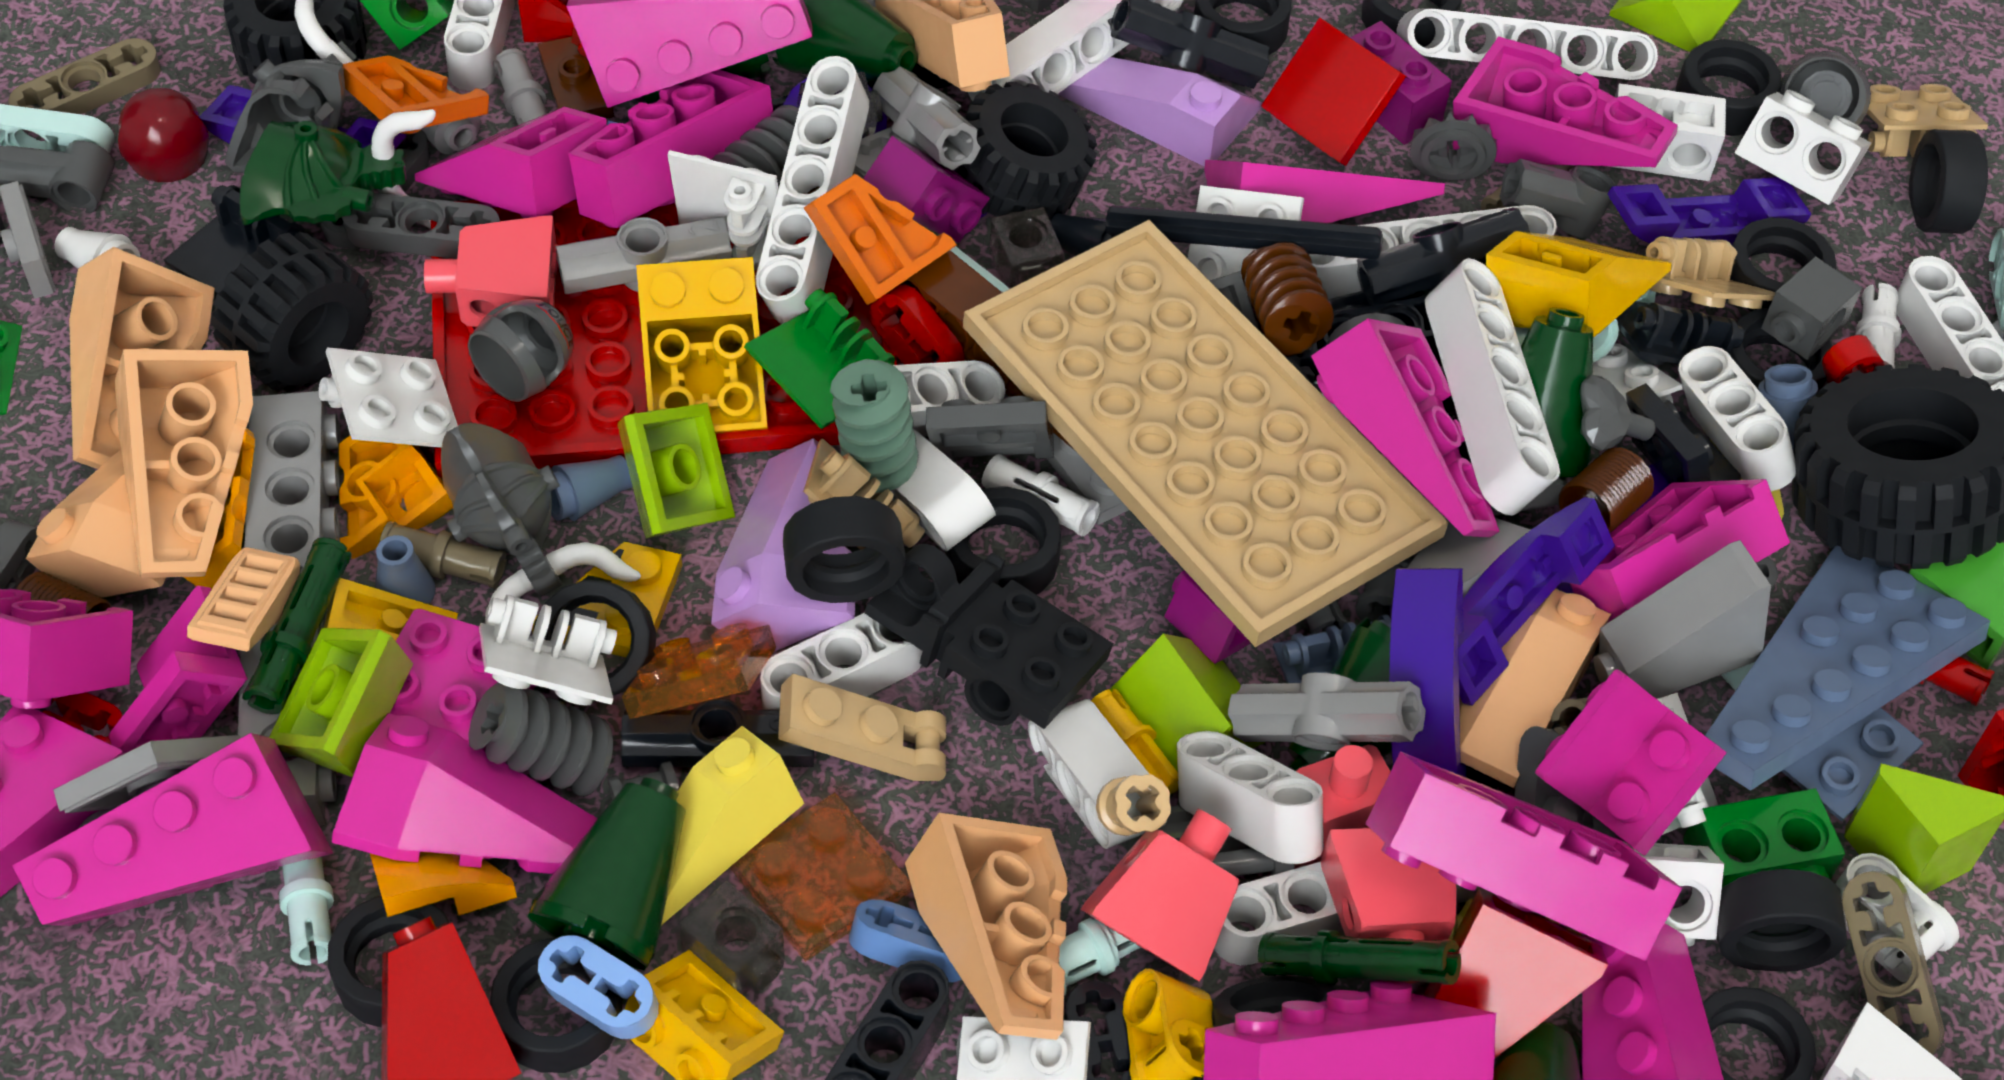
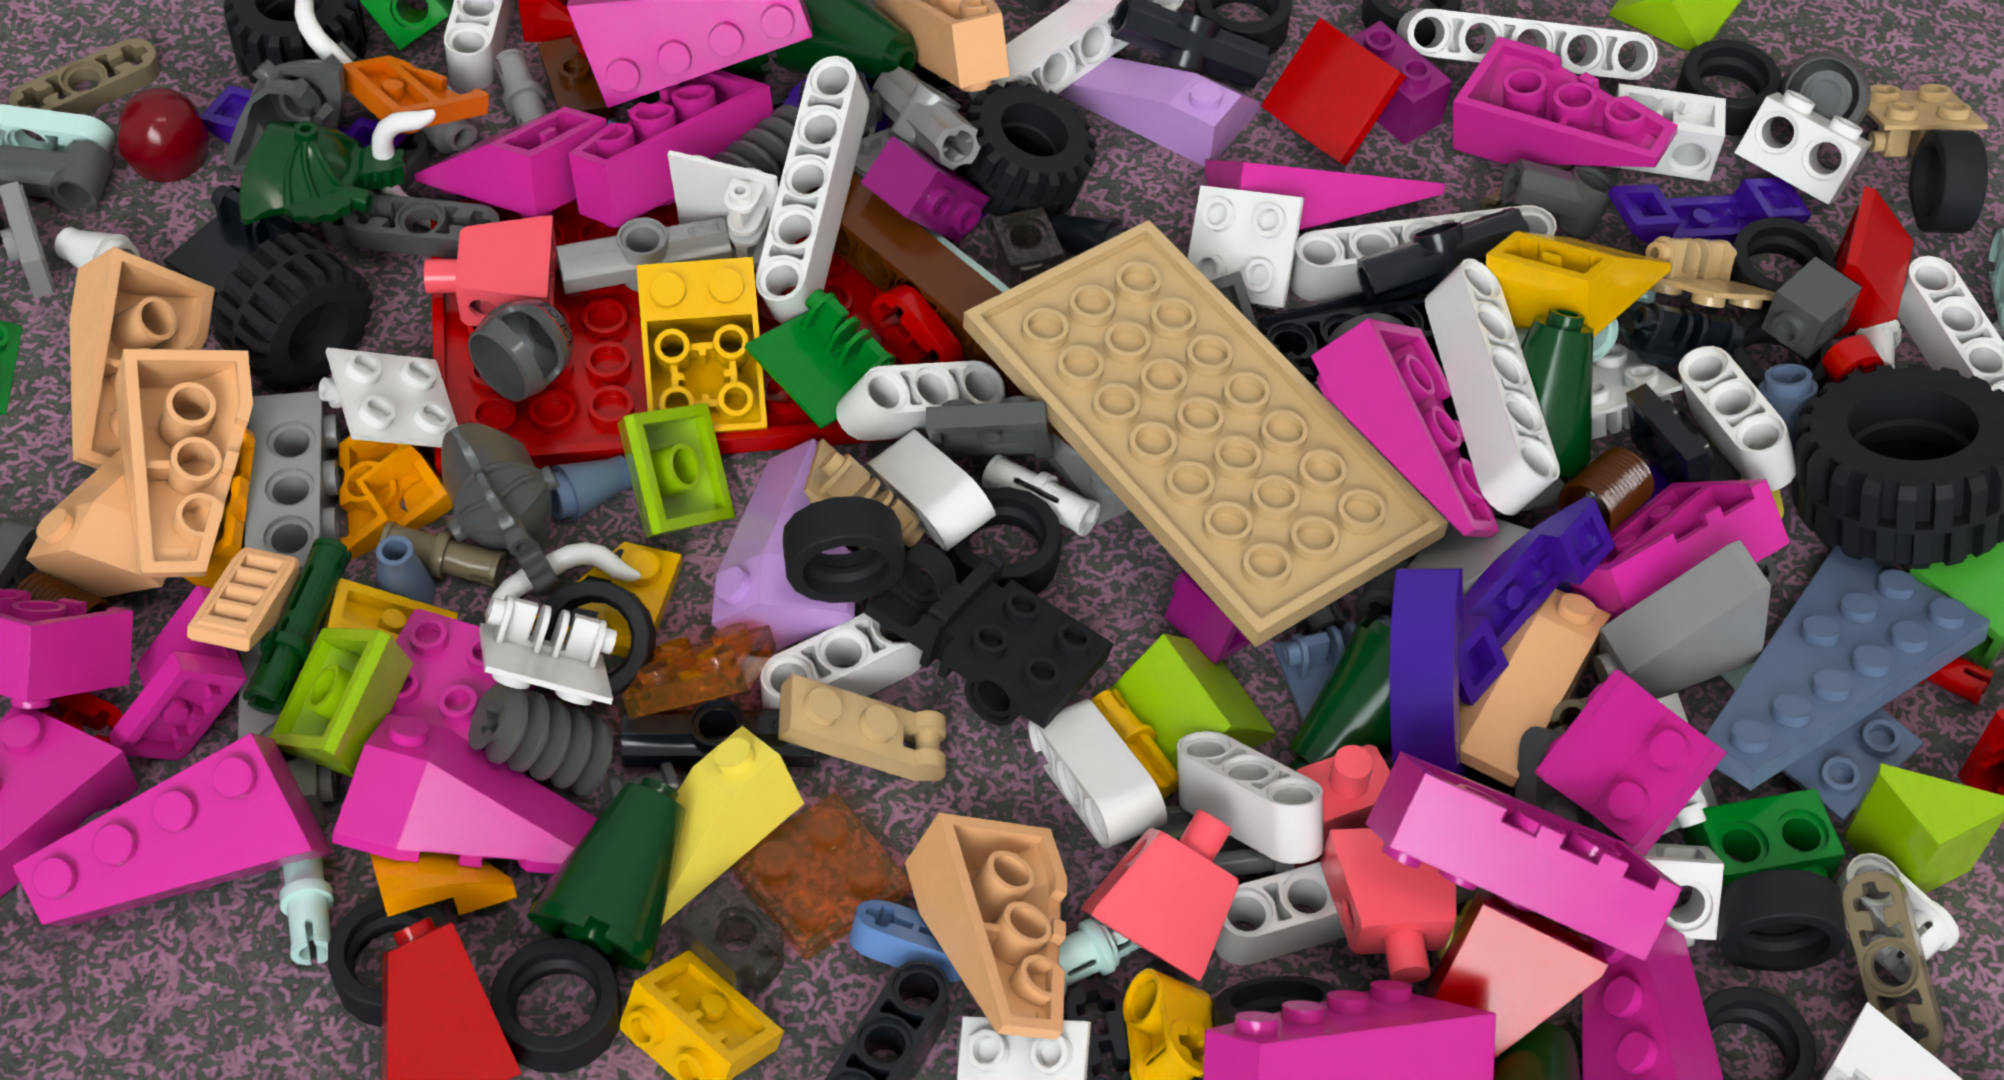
light grey tile [53,735,240,813] -> none
light blue beam [538,935,659,1039] -> none
orange wing [804,174,957,305] -> none
sand green piece [830,359,918,493] -> none
tan bush [1096,774,1171,836] -> none
black axle [1105,205,1383,259] -> none
light grey piece [1228,672,1426,752] -> none
reddish brown piece [1241,243,1334,357] -> none
dark green pin [1258,930,1461,985] -> none
dark grey gear [1410,112,1497,180] -> none
dark grey rock [1579,375,1656,451] -> none
none -> red slope [1832,186,1914,338]

